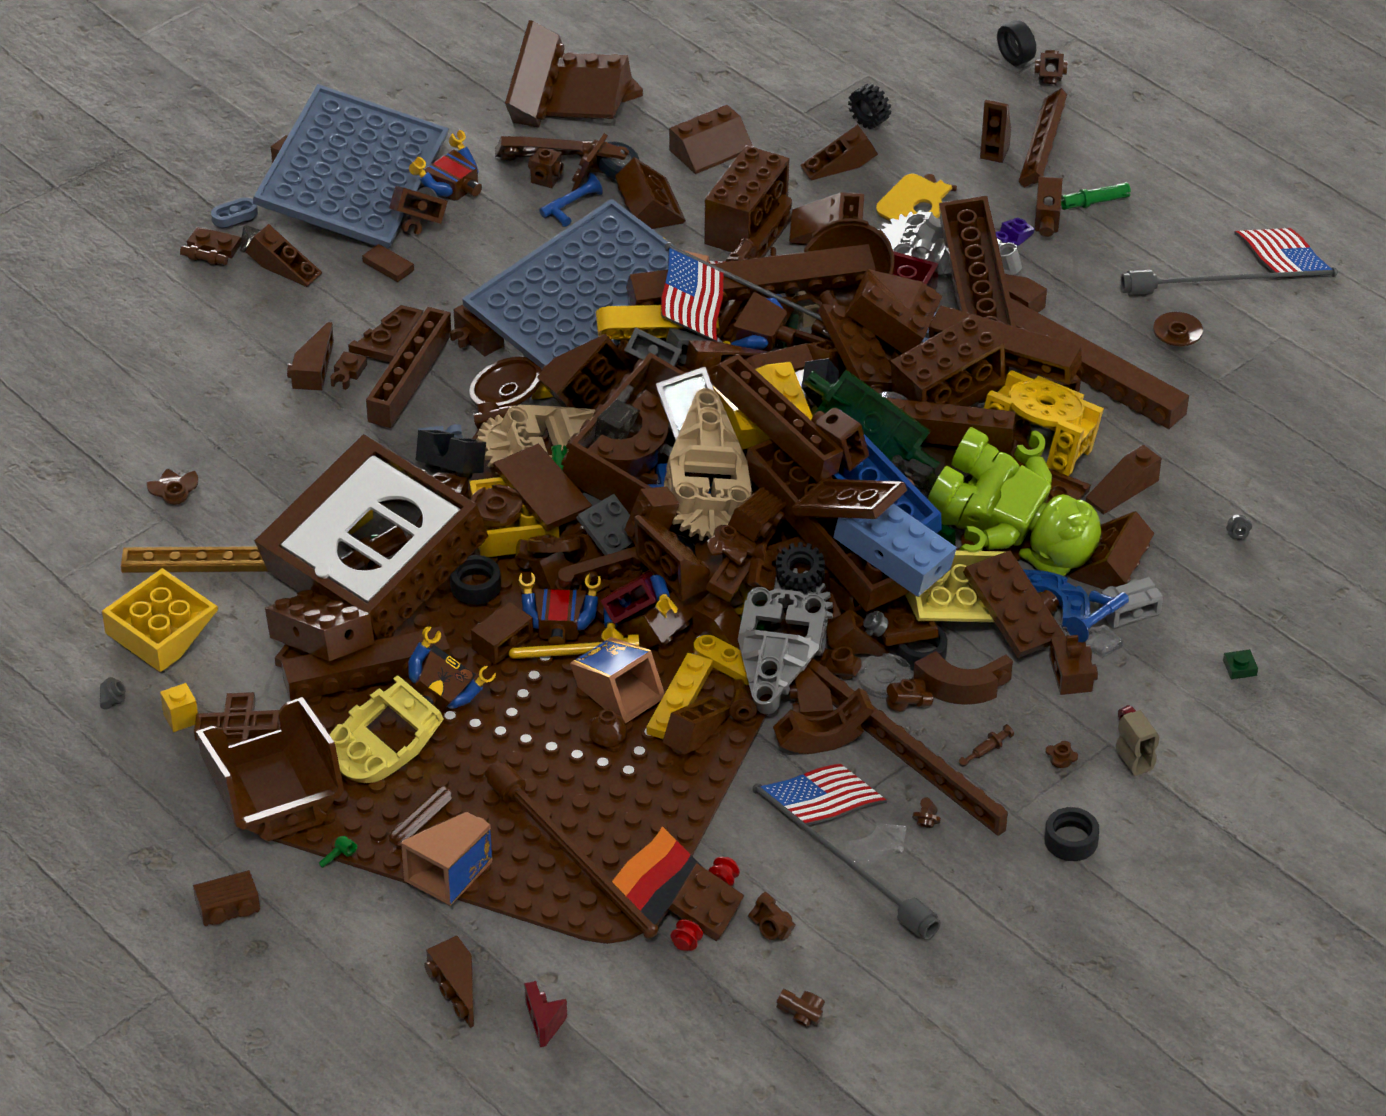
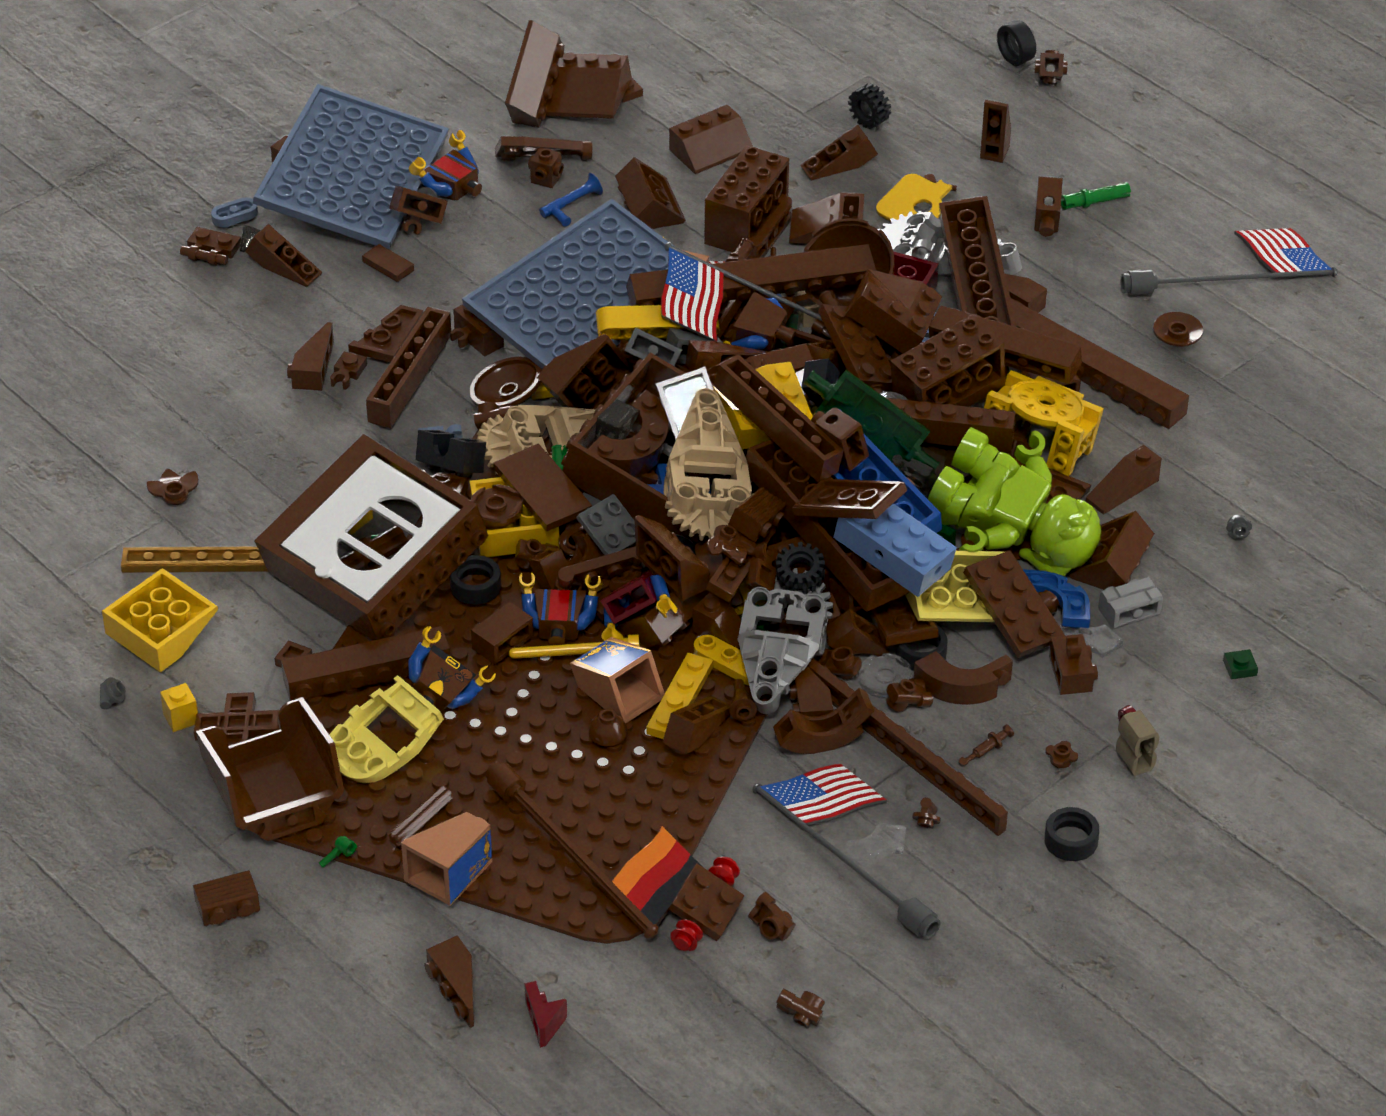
reddish brown brick [265,590,375,661] -> none
reddish brown tile [527,534,581,553] -> none
reddish brown plate [571,133,639,192] -> none
reddish brown brick [624,486,680,545] -> none
dark grey plate [863,611,888,637] -> none
dark purple slope [996,218,1035,246] -> none
reddish brown plate [1018,88,1067,188] -> none
blue piece [1066,590,1129,642] -> none

